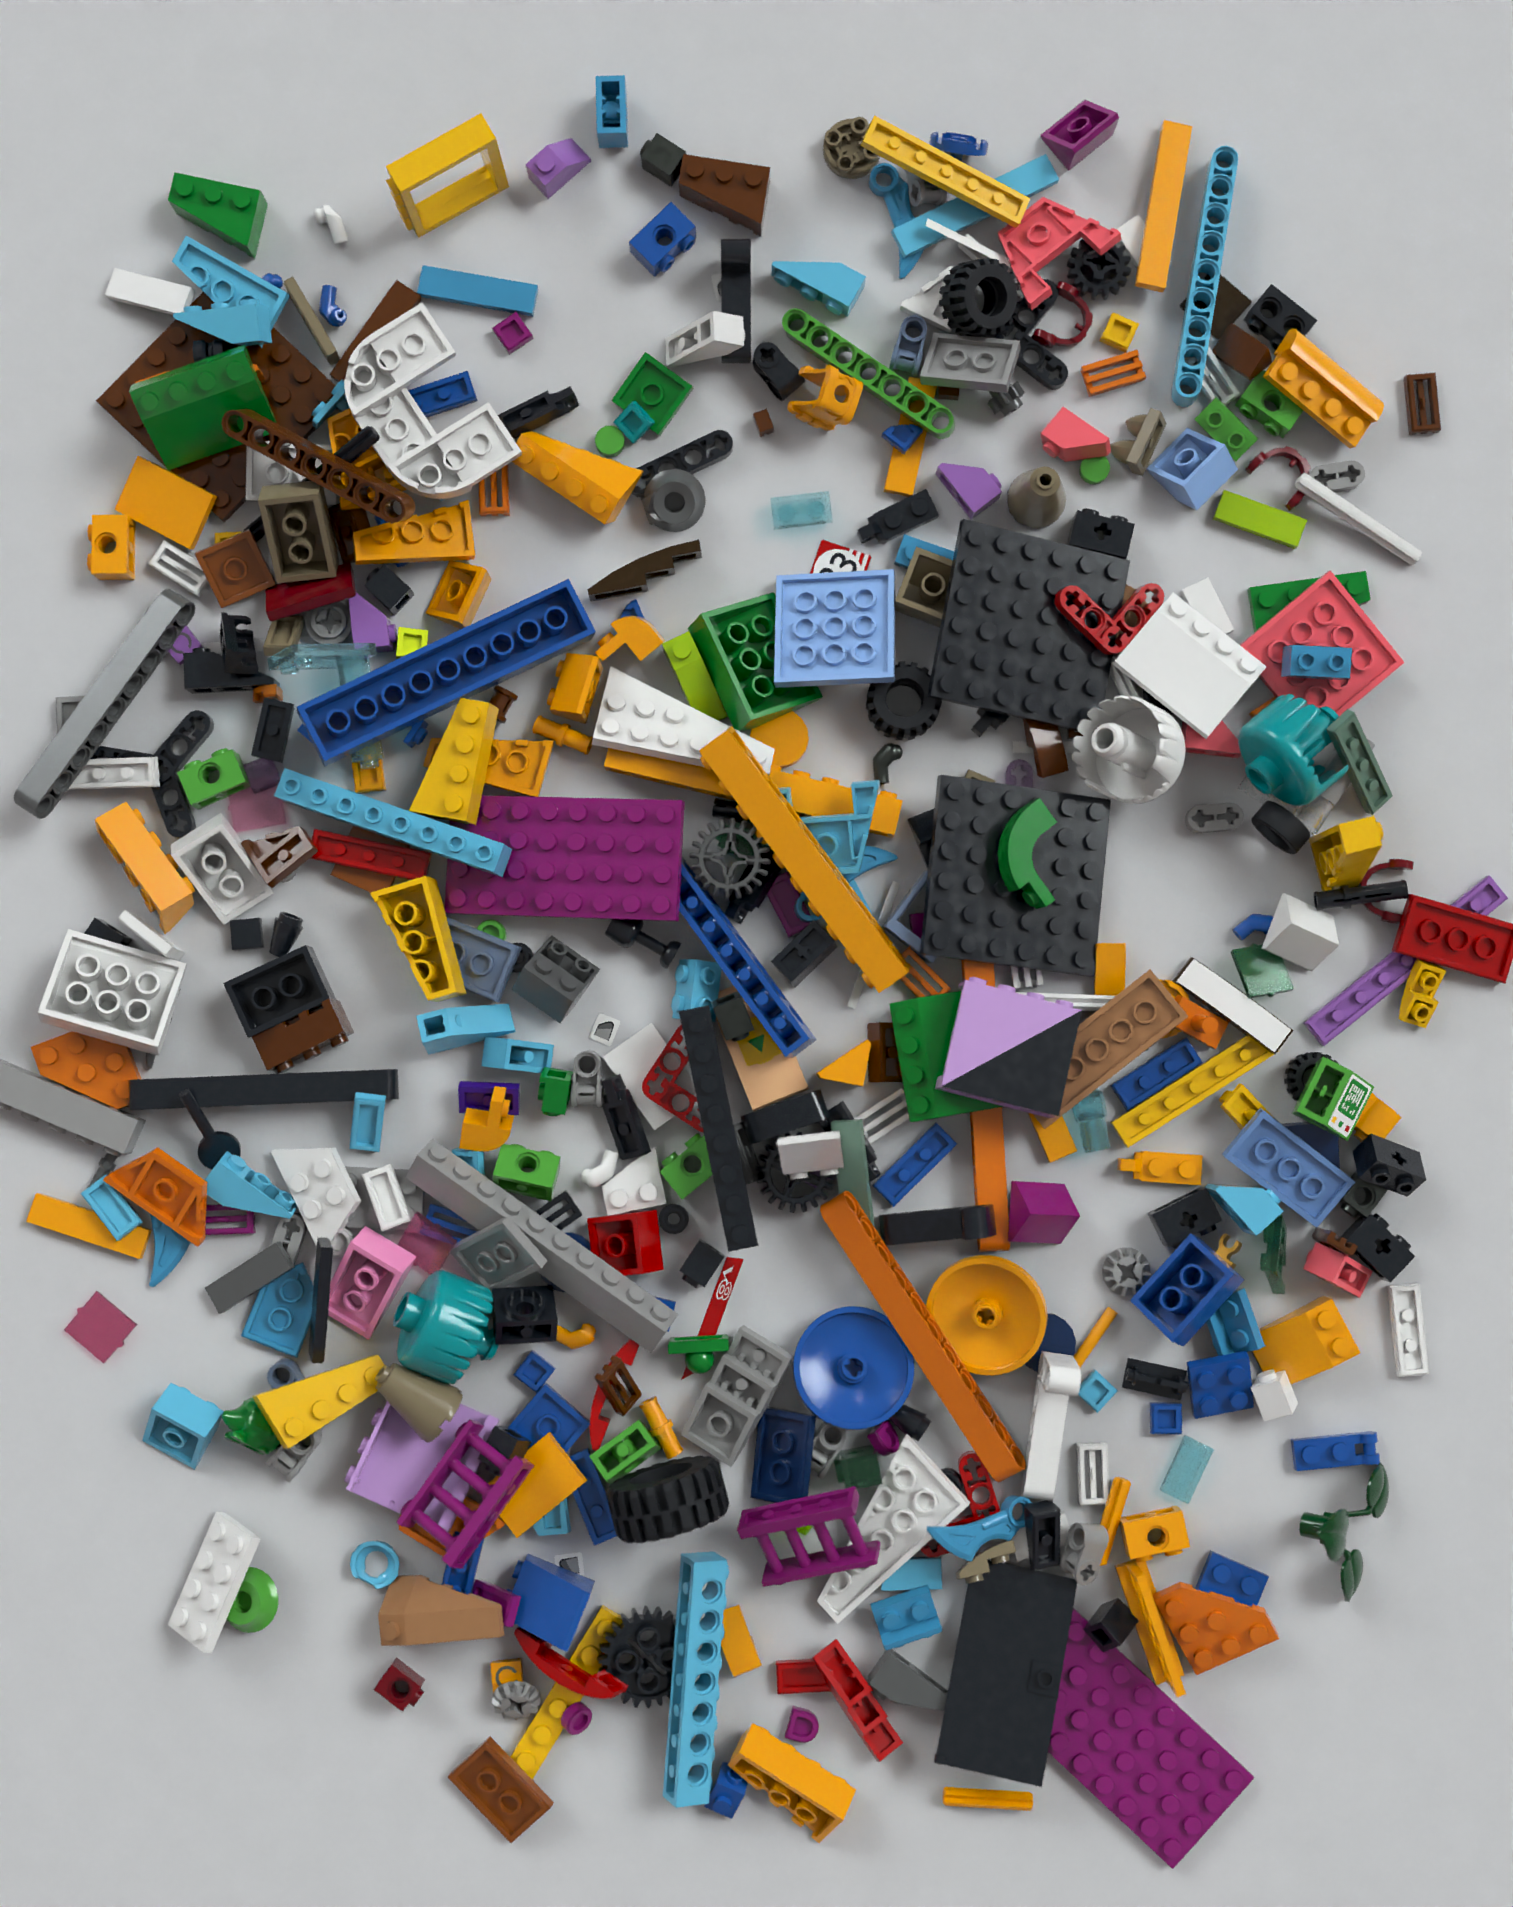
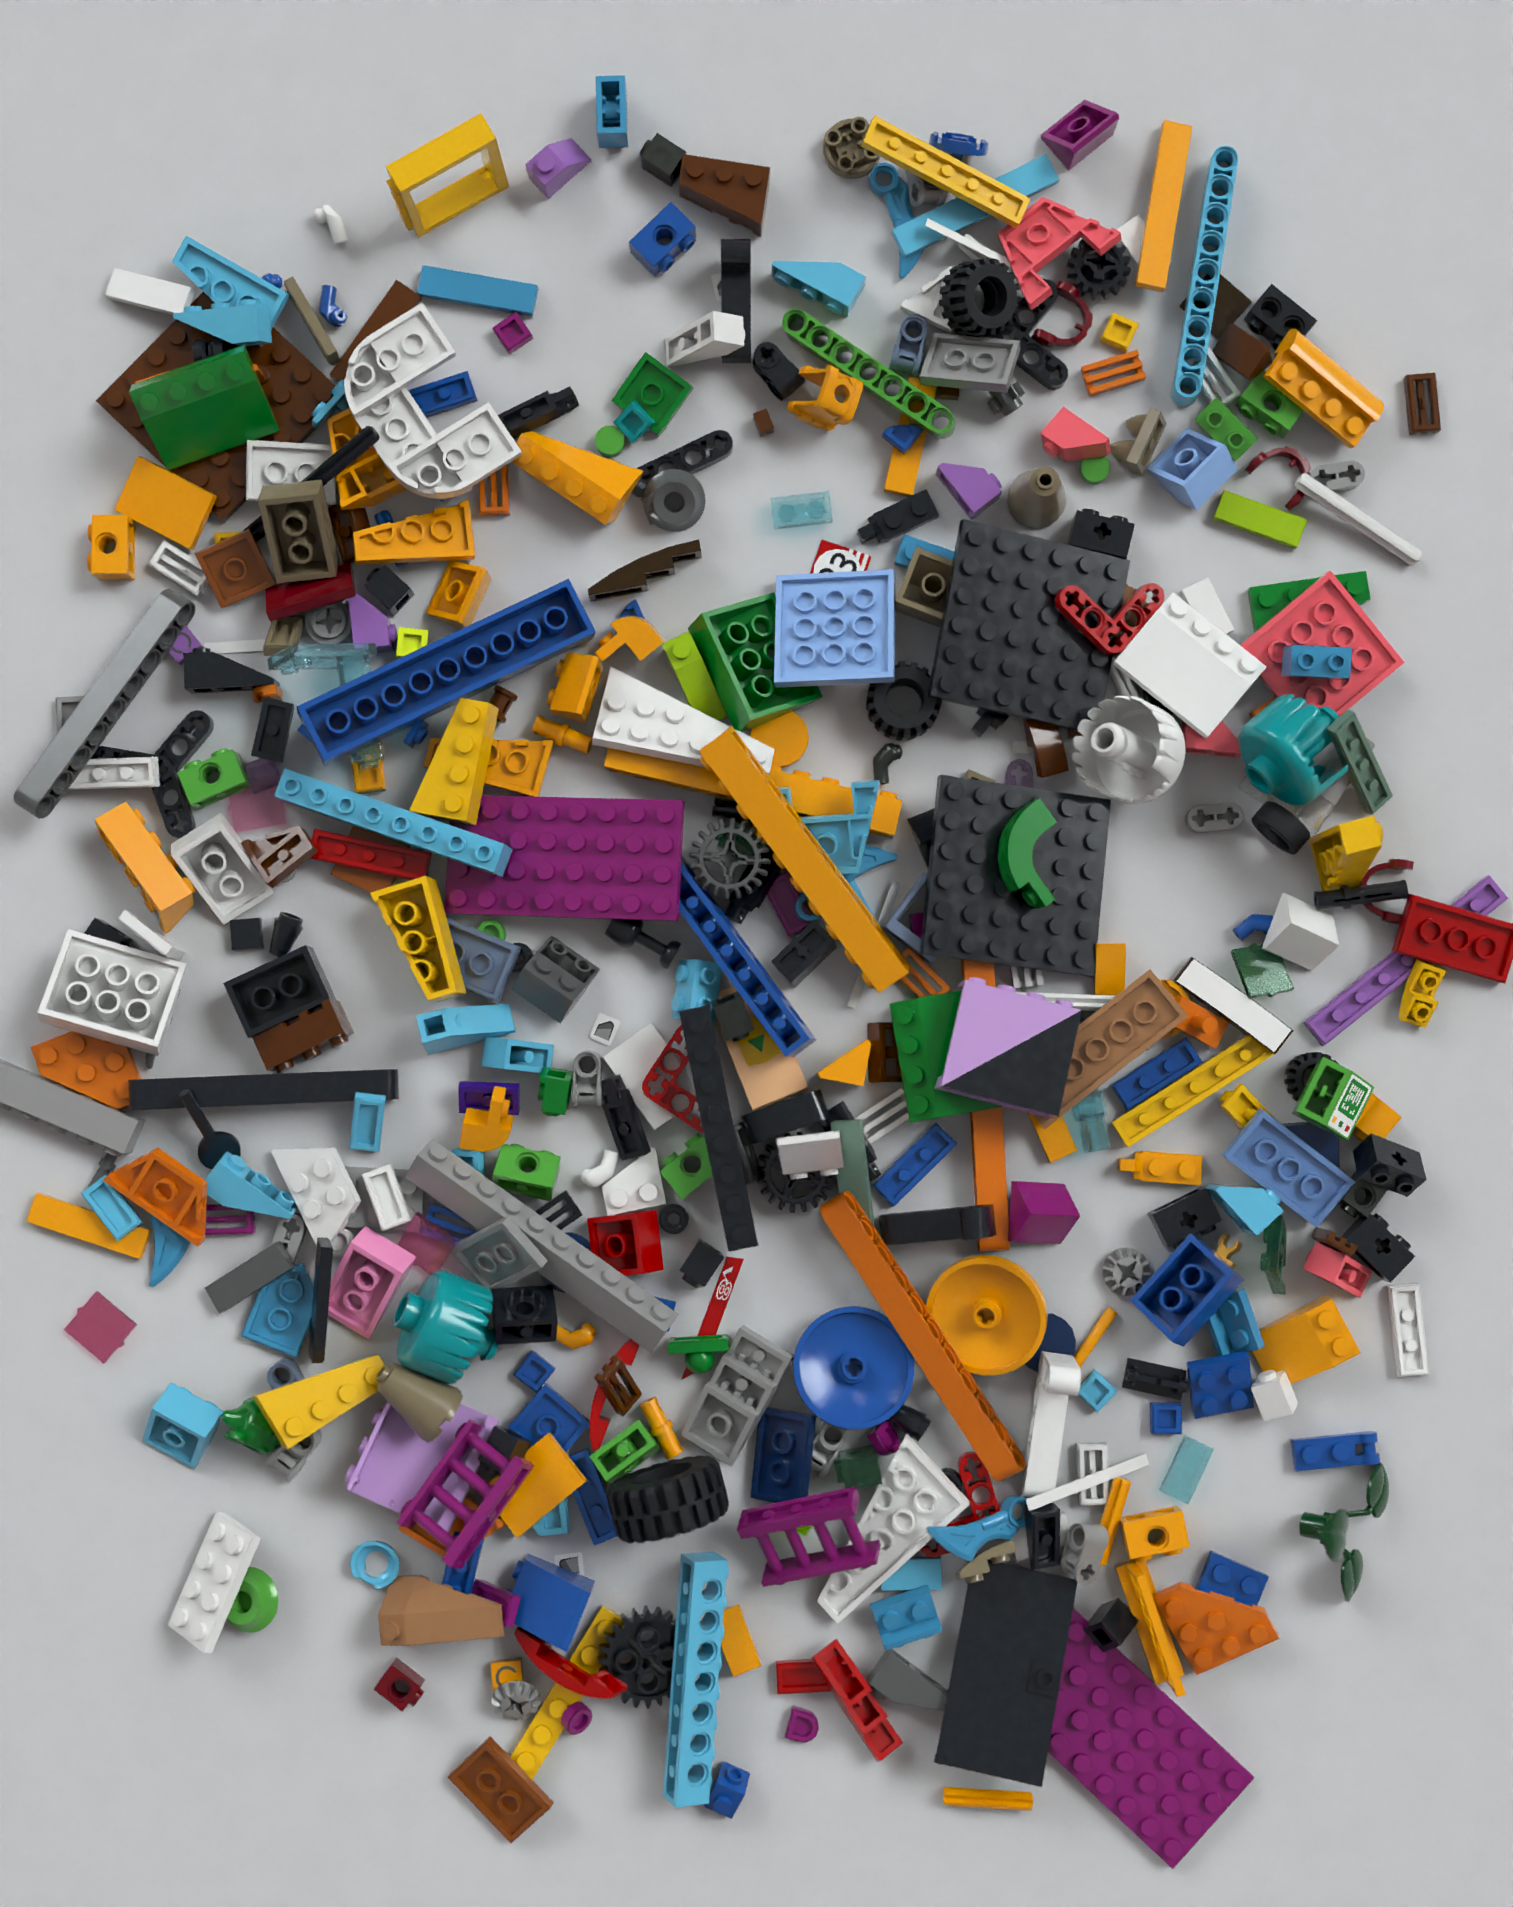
green wedge [168,172,268,259] -> none
black hinge [219,612,259,674] -> none
reddish brown beam [222,408,416,523] -> none
light orange wedge [728,1723,856,1843] -> none
none -> white sticker [1026,1453,1149,1511]

